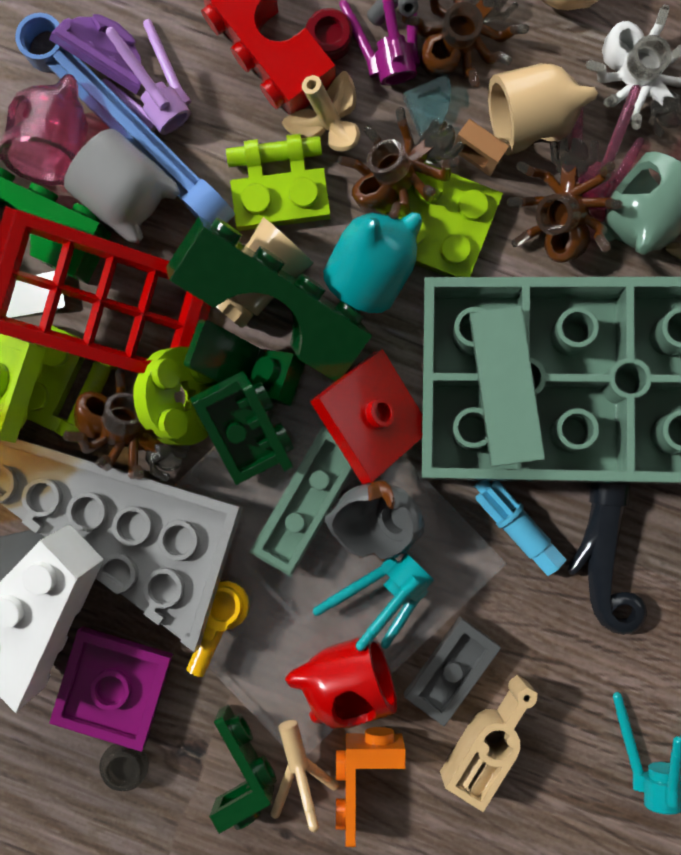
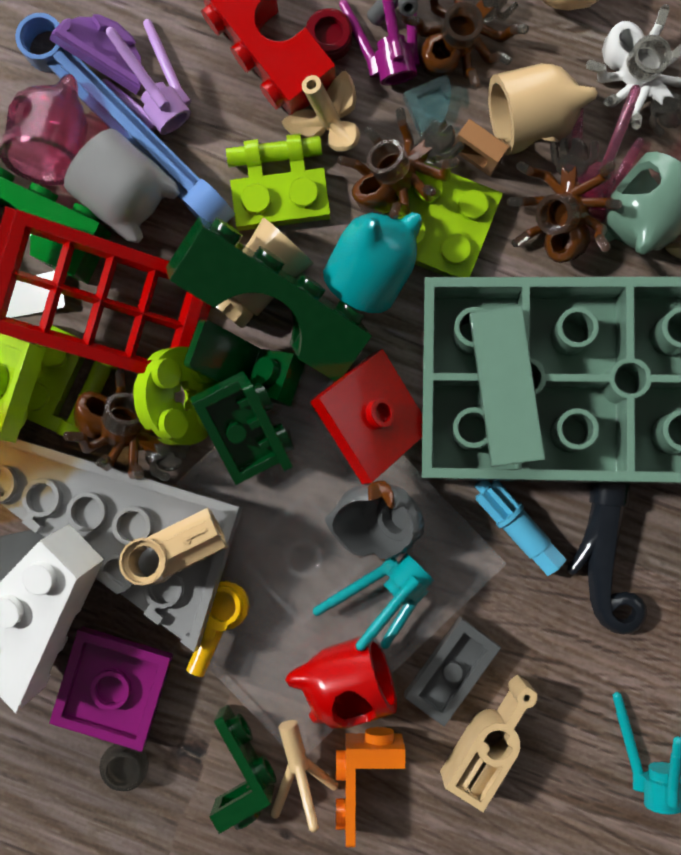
sand green tile [249,426,353,577] -> none
none -> tan piece [119,508,228,586]

